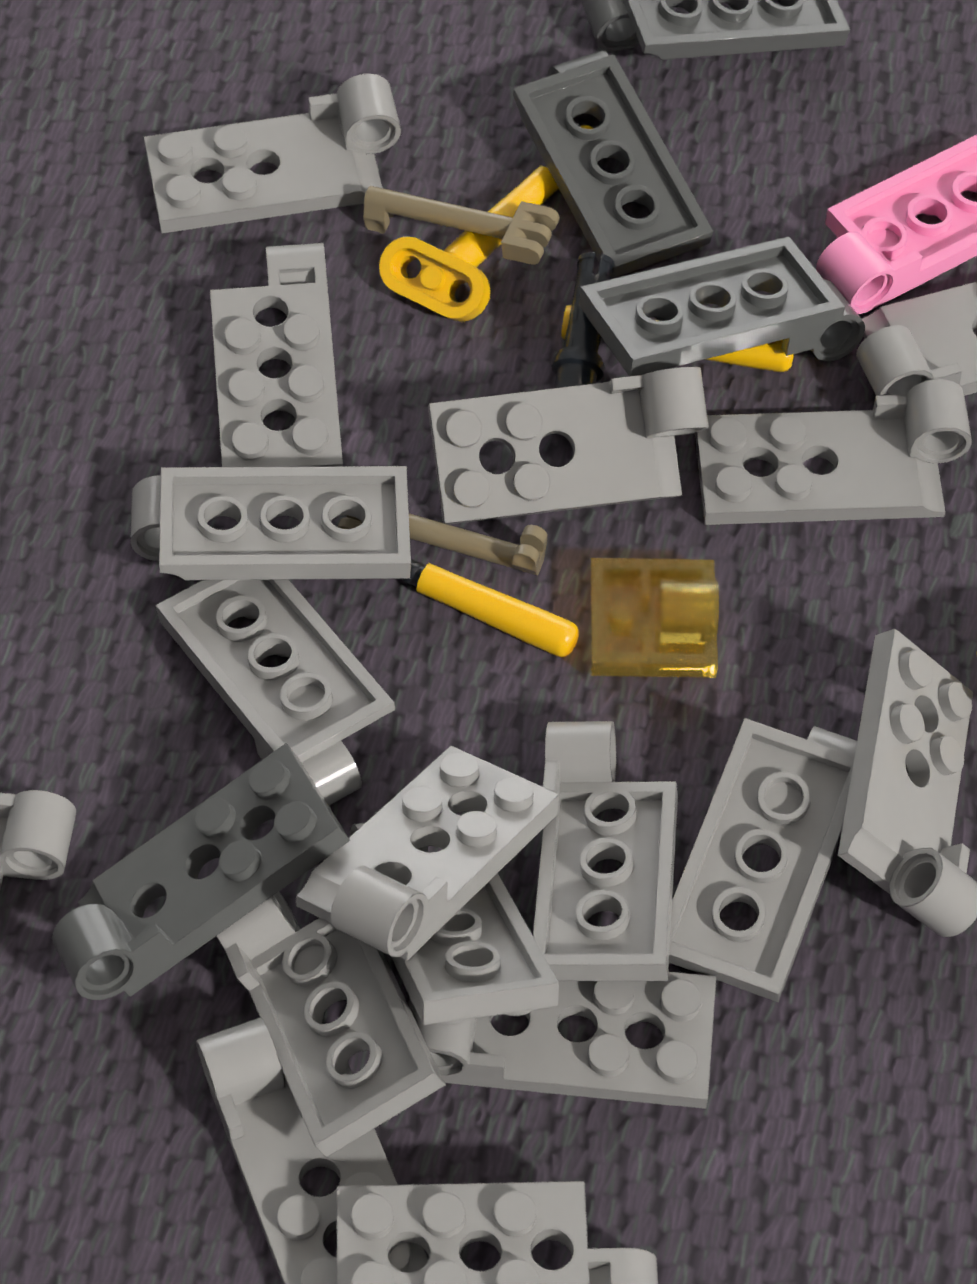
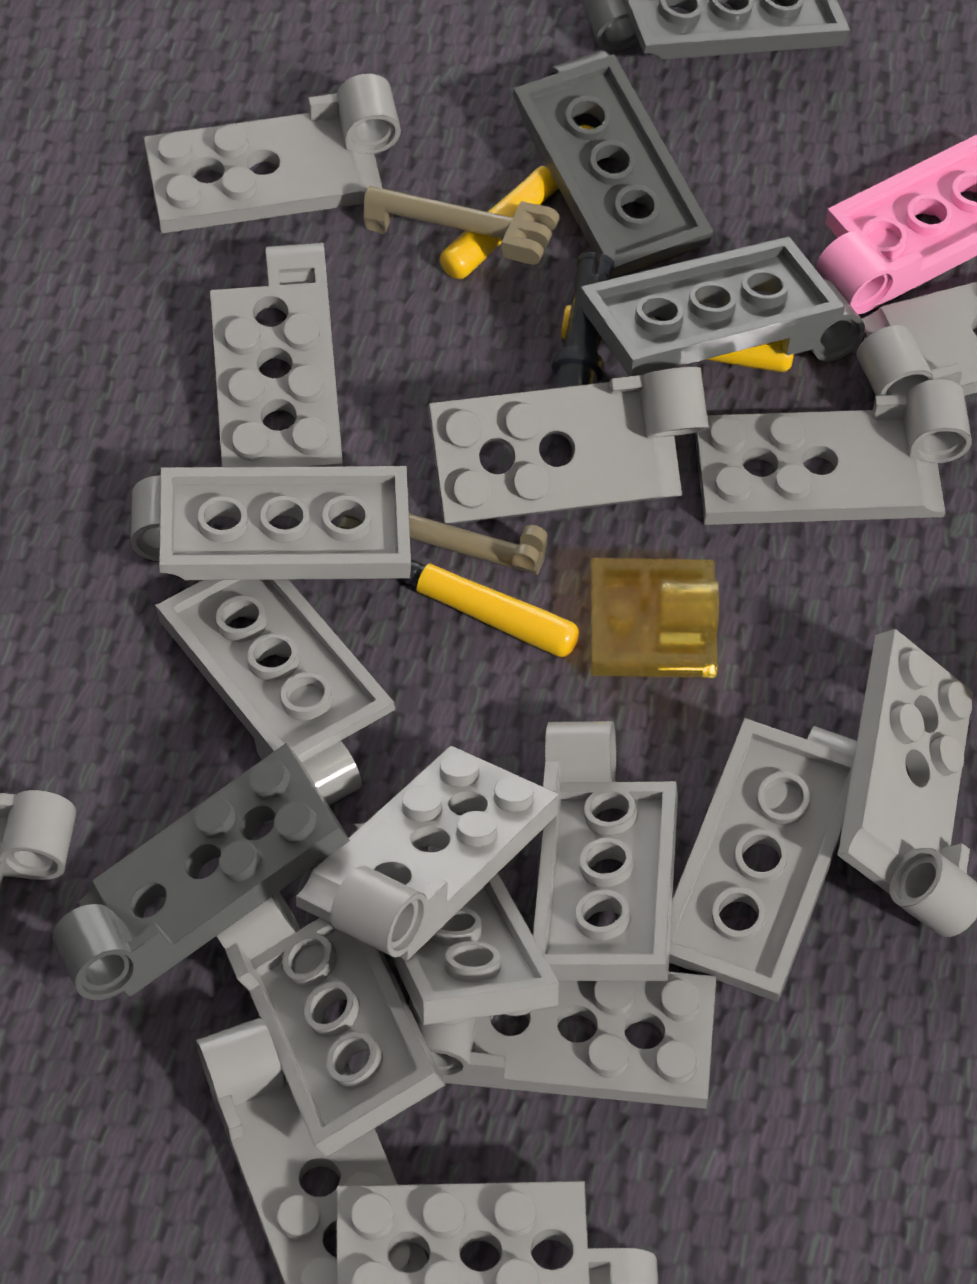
yellow plate [379,237,490,322] -> none

